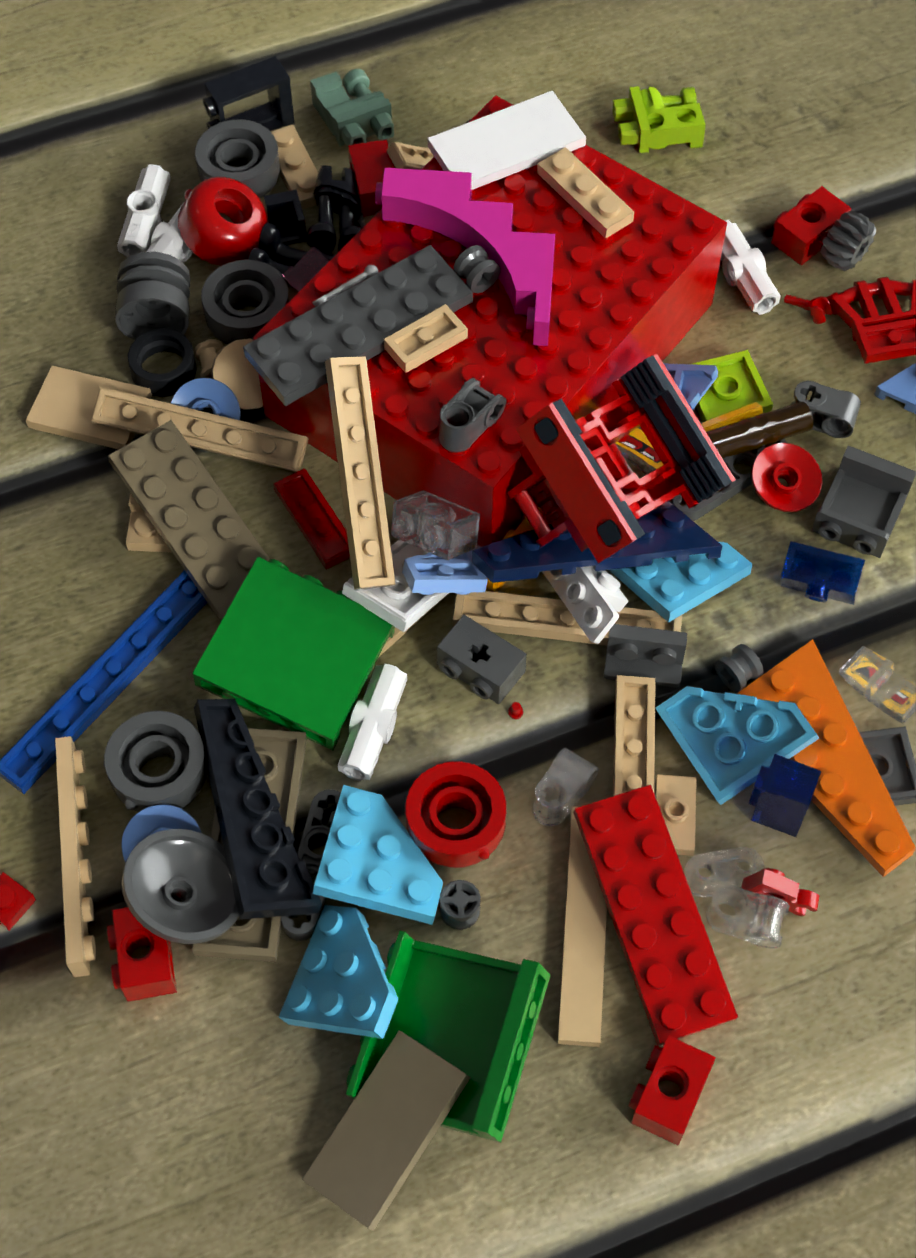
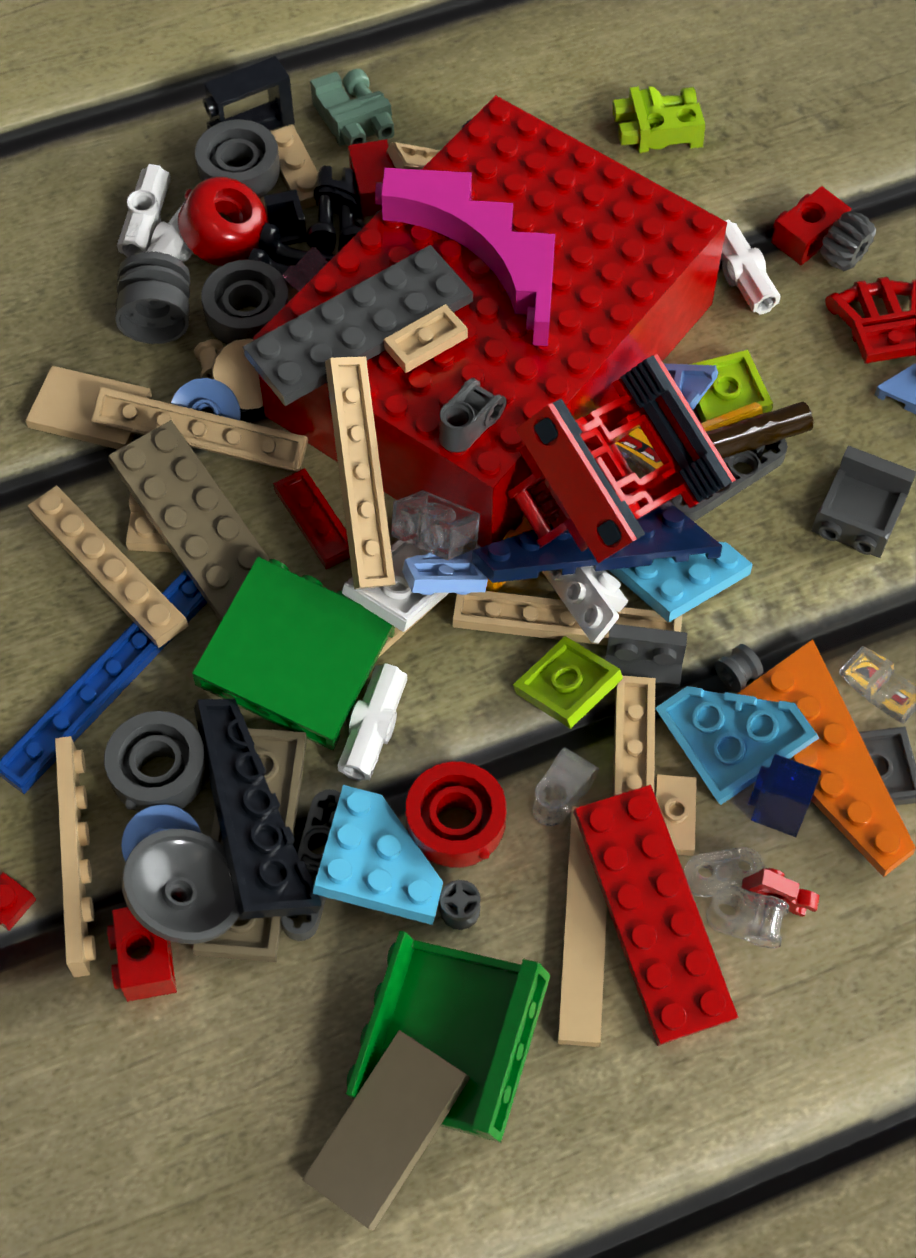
black tyre [127,328,197,397] -> none
medium azure plate [278,905,398,1039] -> none
light grey hinge [312,265,379,307] -> none
white tile [428,91,586,190] -> none
dark grey brick [437,614,527,704] -> none
dark grey wheel [454,245,501,293] -> none
red piece [508,702,524,719] -> none
tan plate [537,147,634,239] -> none
red brick [628,1035,716,1146] -> none
red dish [751,443,822,512] -> none
clear blue brick [780,541,865,605] -> none
red hand [784,294,833,324] -> none
dark grey piece [790,381,861,438] -> none
none -> tan plate [27,485,189,648]
none -> lime plate [513,636,623,729]

